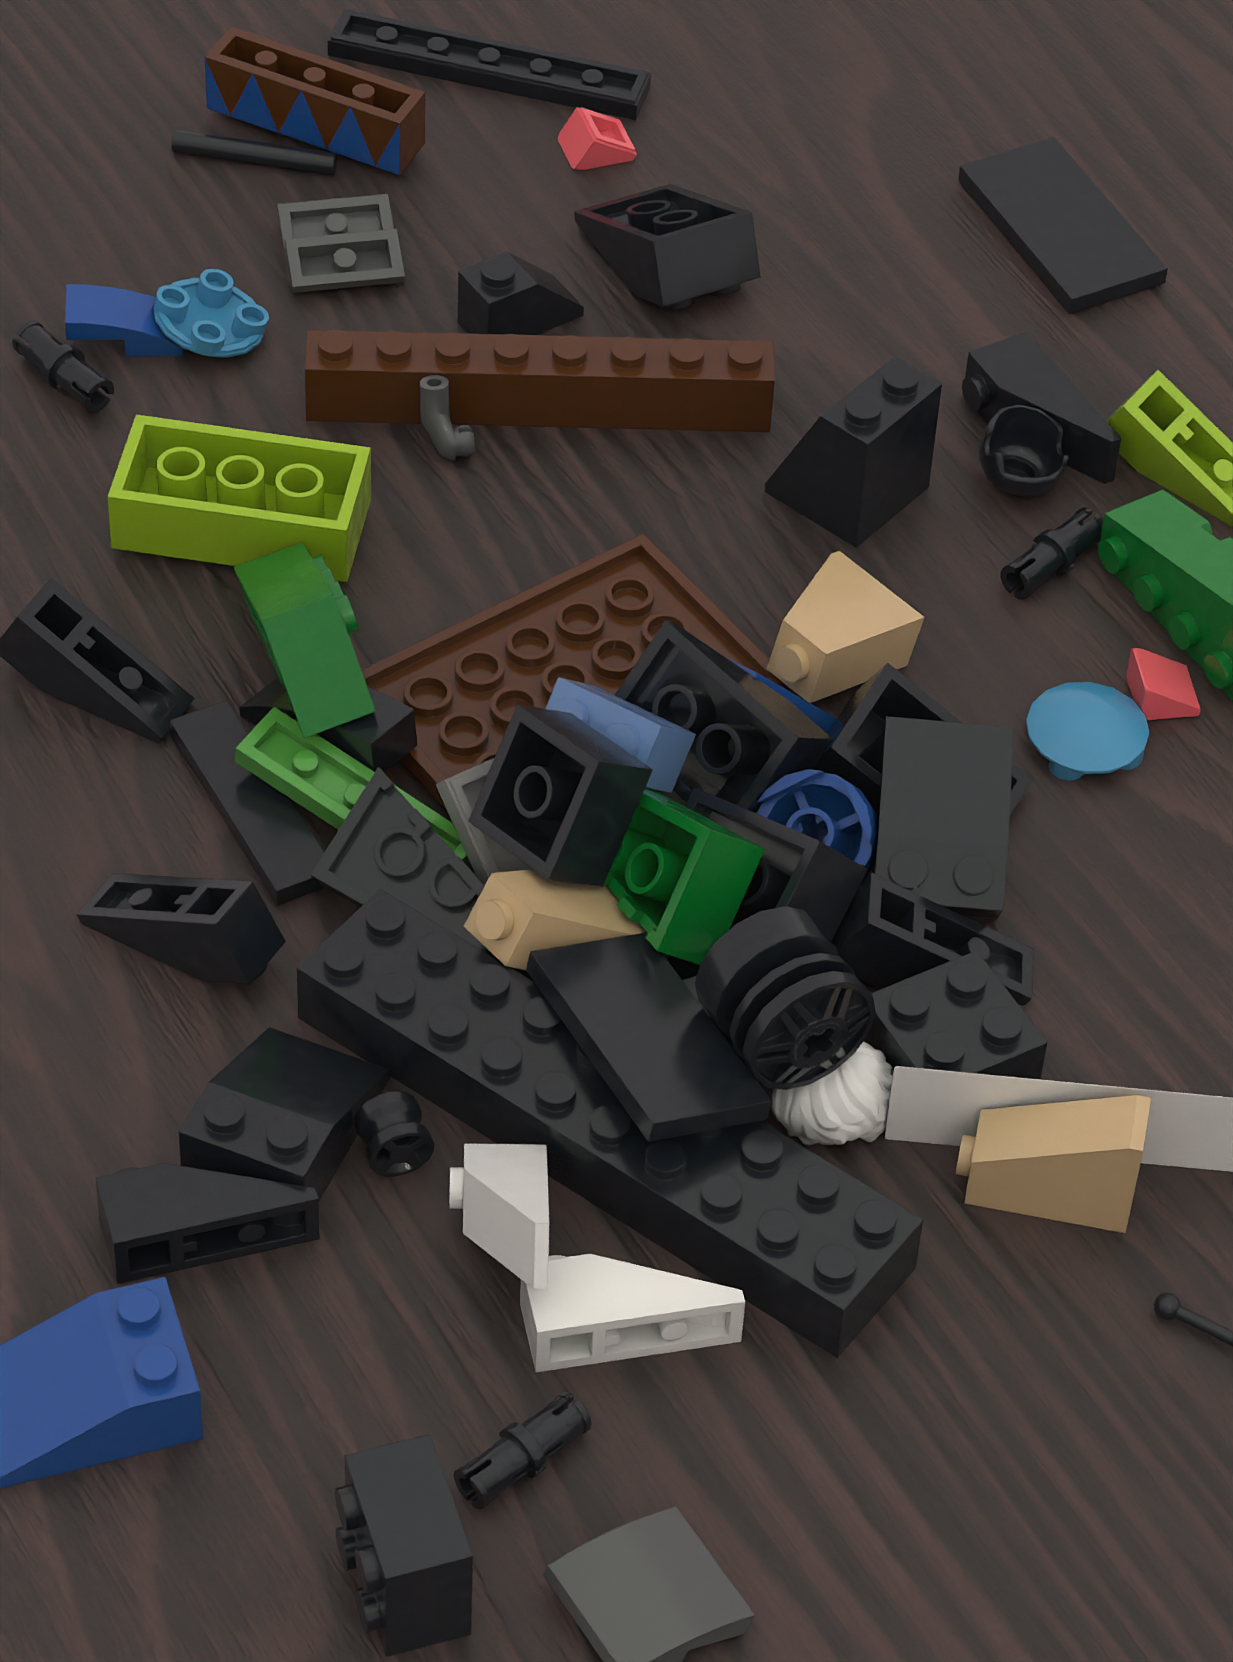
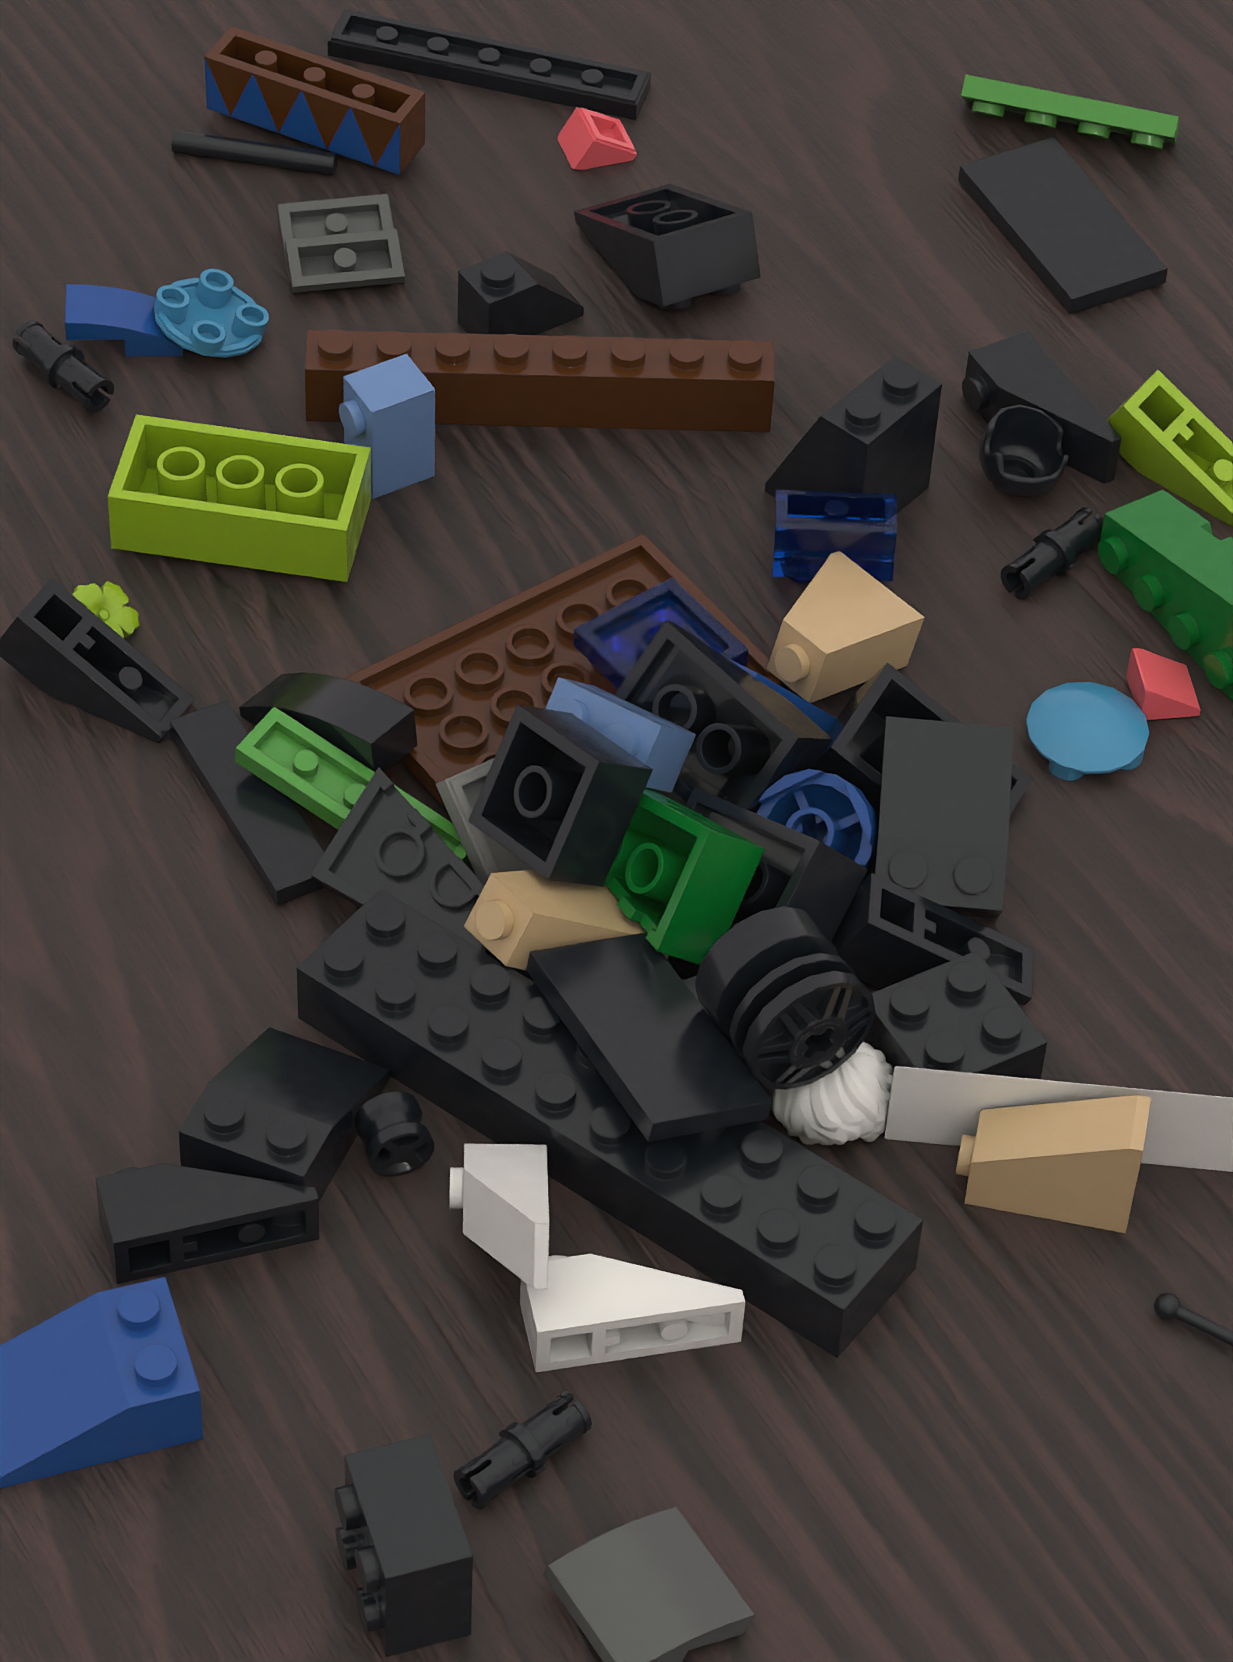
black slope [76,873,286,985] -> none
green wedge [233,542,376,738] -> none
dark grey arm [420,375,475,461] -> none
none -> lime plant [72,581,140,638]
none -> medium blue brick [339,354,435,499]
none -> clear blue plate [574,577,749,689]
none -> clear blue brick [772,489,897,583]
none -> bright green plate [961,74,1181,150]

